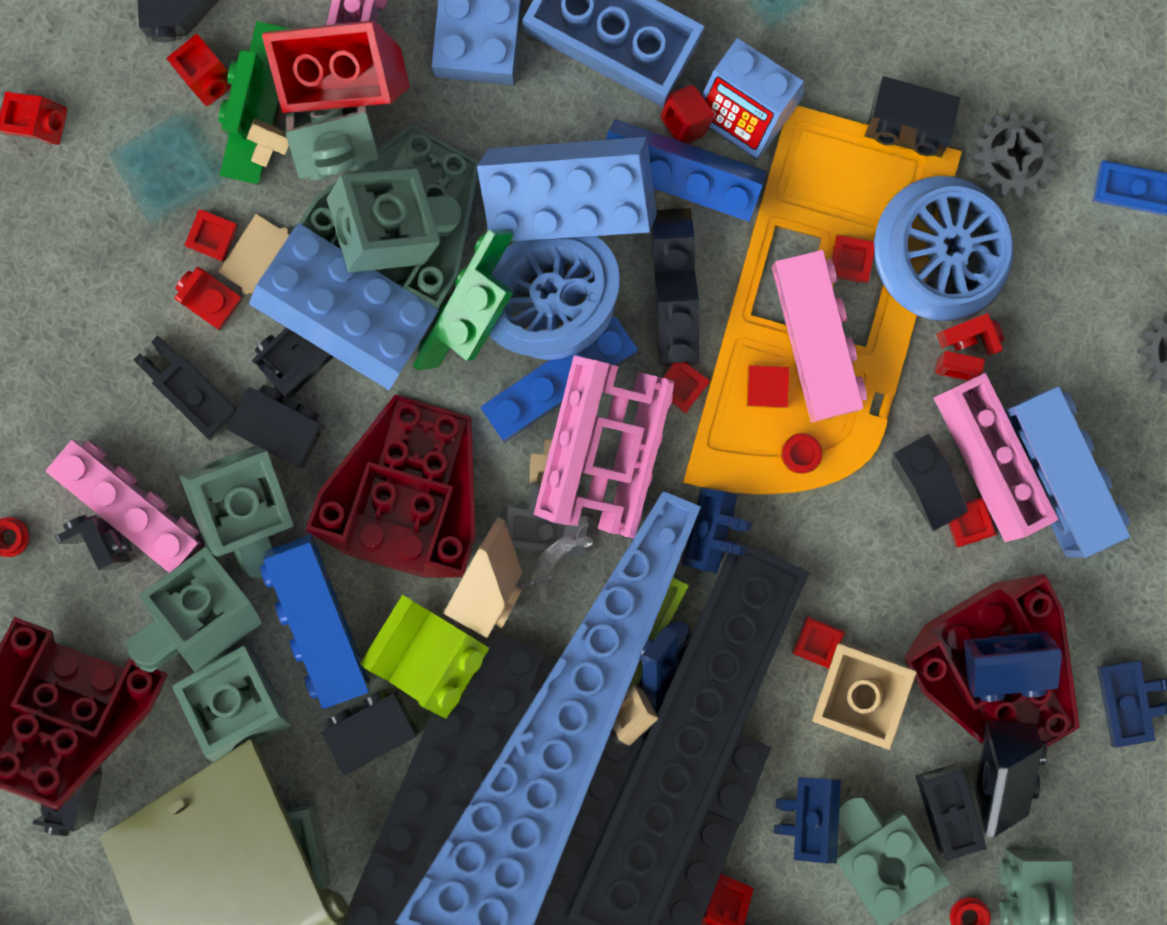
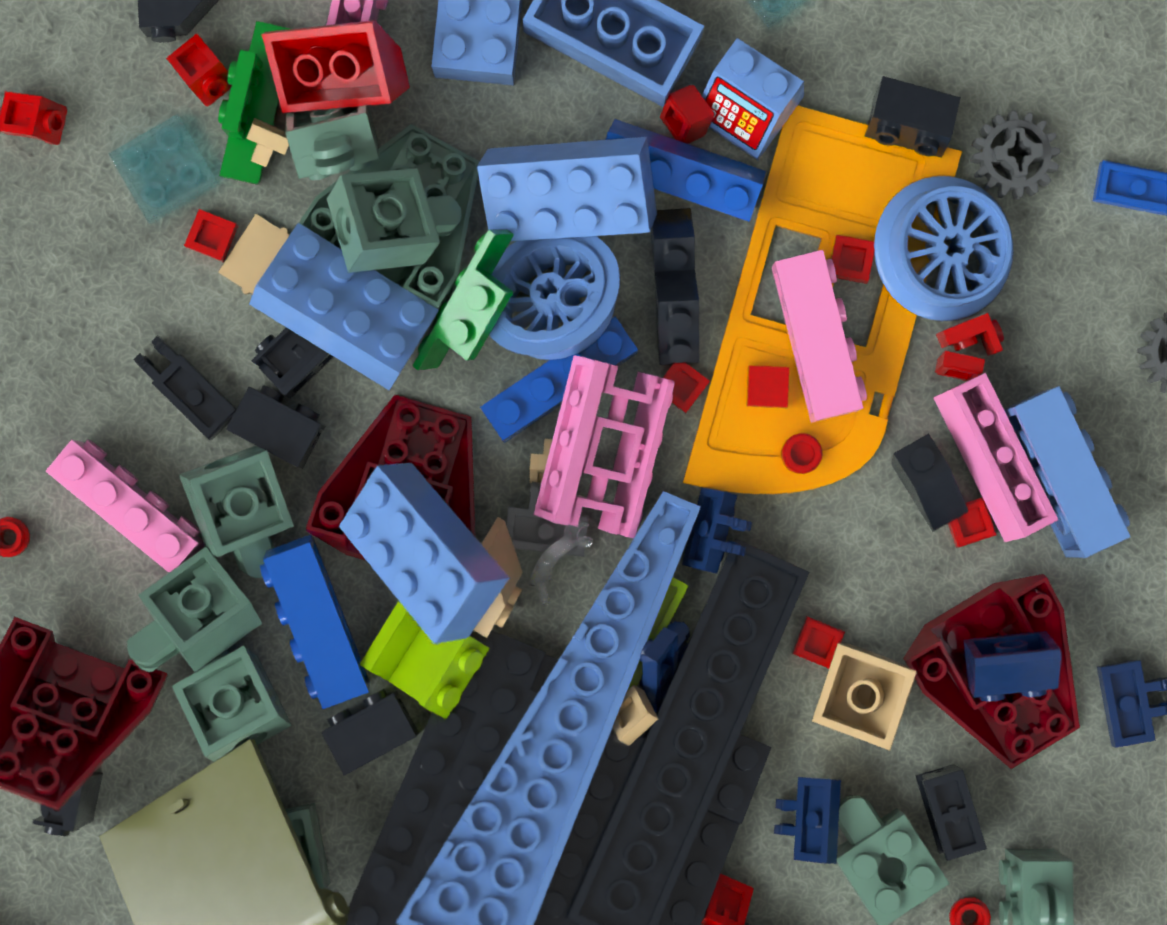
black bracket [55,514,132,570] -> none
red bracket [174,266,243,331] -> none
black slope [975,720,1047,837] -> none
none -> medium blue brick [339,463,510,644]

